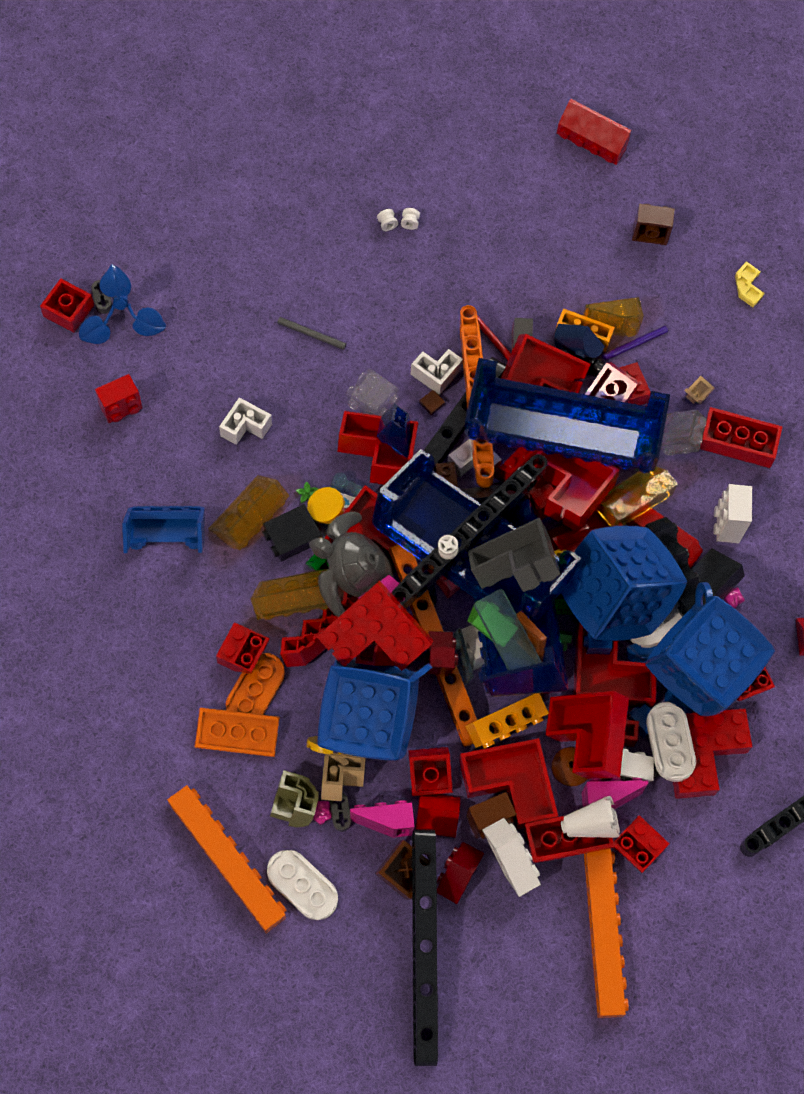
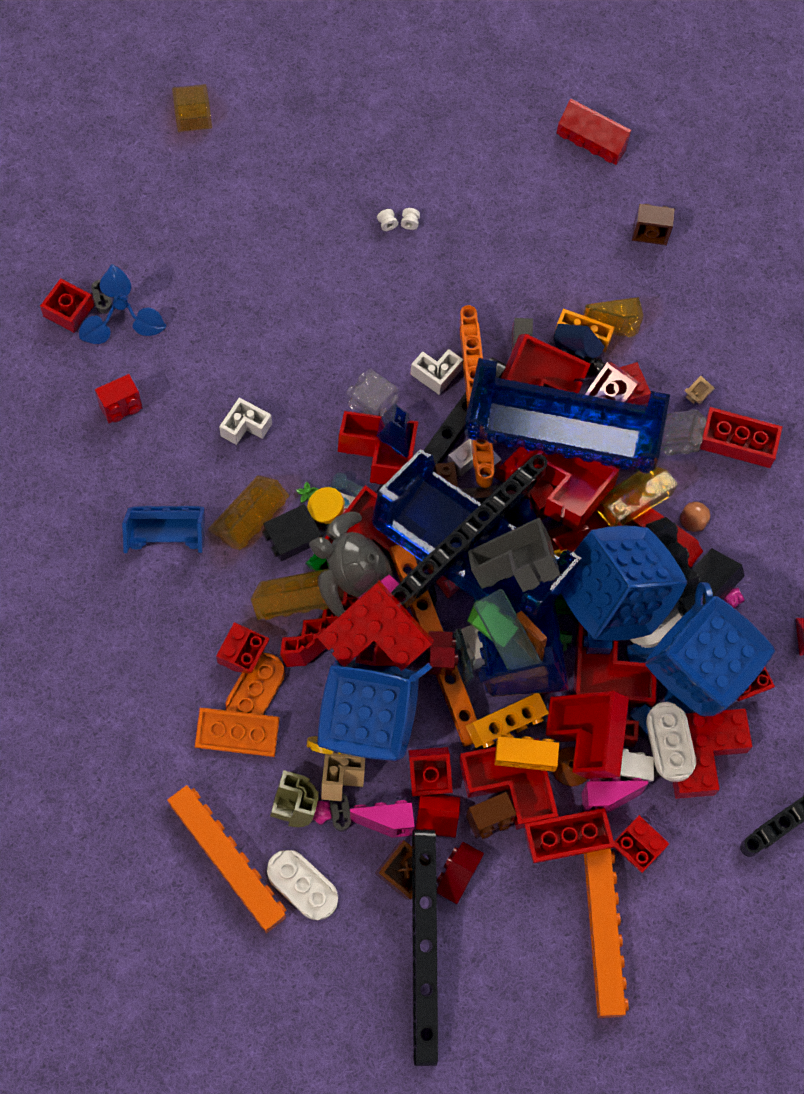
dark grey bar [277,317,347,350] -> none
reddish brown tile [419,390,445,415] -> none
white wheel [438,535,458,559] -> none
red bar [477,315,511,360] -> none
white brick [483,818,541,897] -> none
white cone [561,796,620,838] -> none
dark purple bar [602,326,668,361] -> none
white brick [713,484,752,543] -> none
light yellow tile [735,261,765,307] -> none
none -> clear yellow slope [172,84,212,132]
none -> light orange brick [494,734,559,772]
none -> nougat hair [680,502,711,532]

